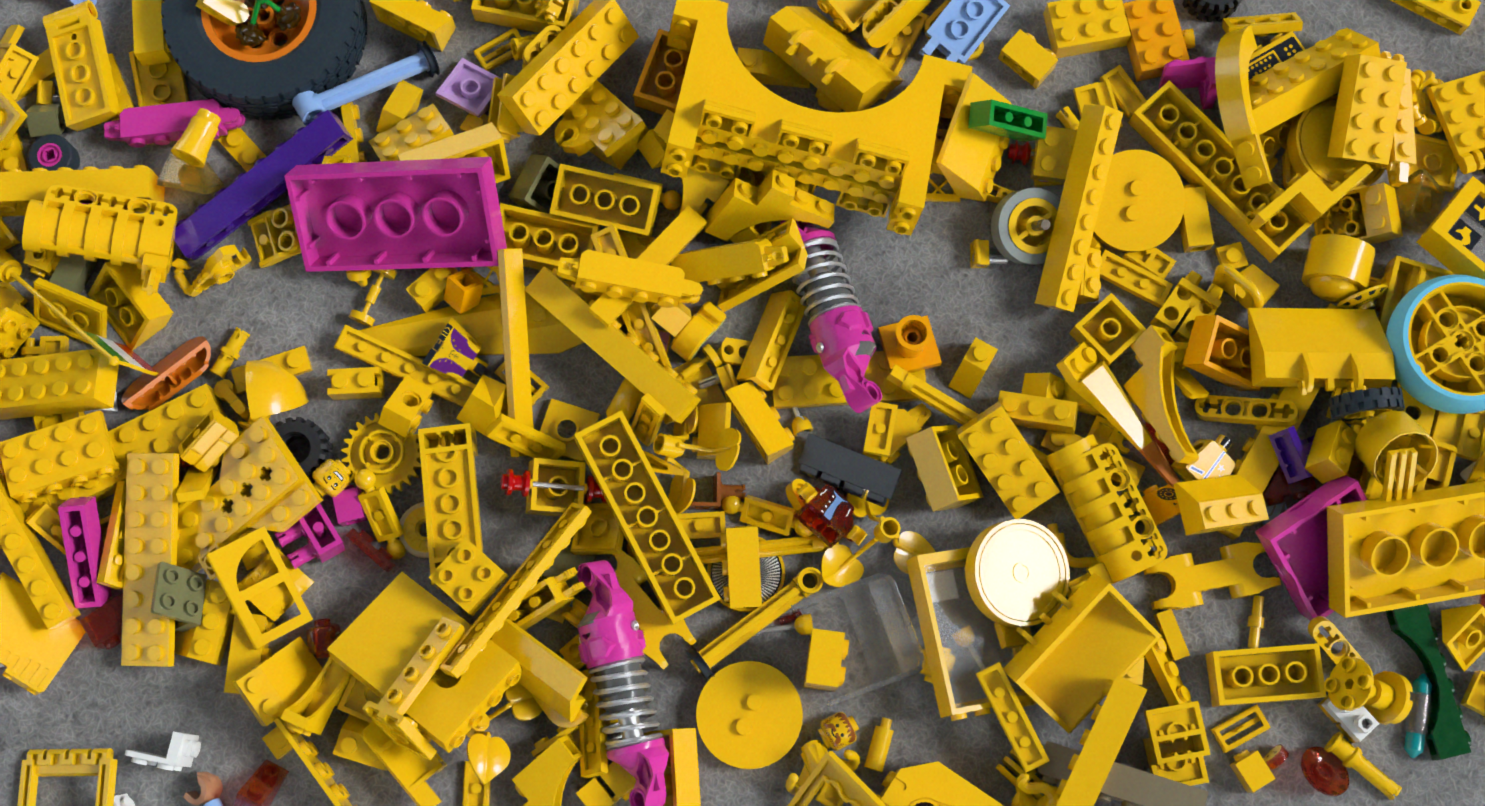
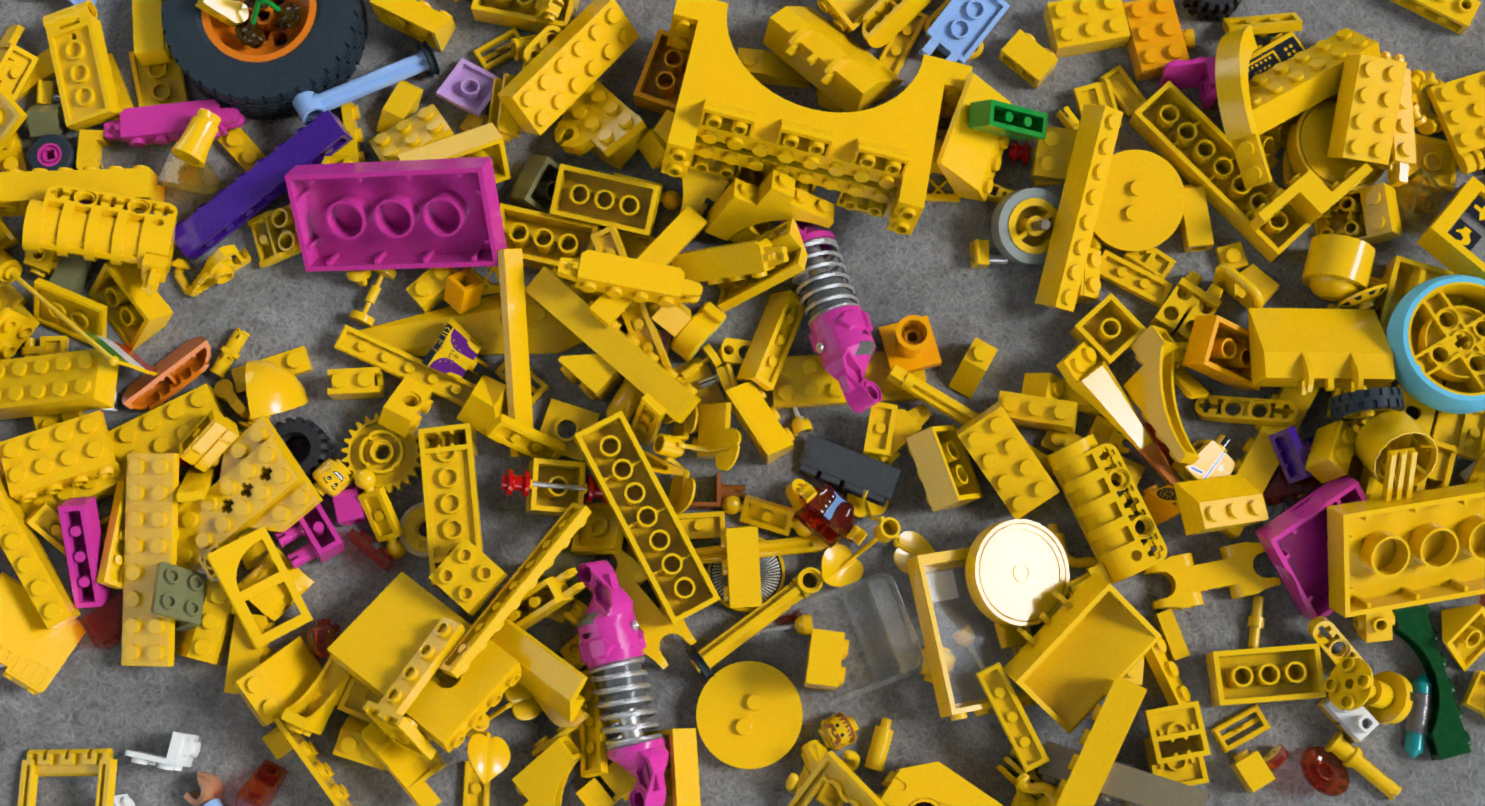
none -> yellow leg [76,129,111,170]
none -> yellow slope [558,354,622,402]
none -> yellow brick [1353,610,1395,643]

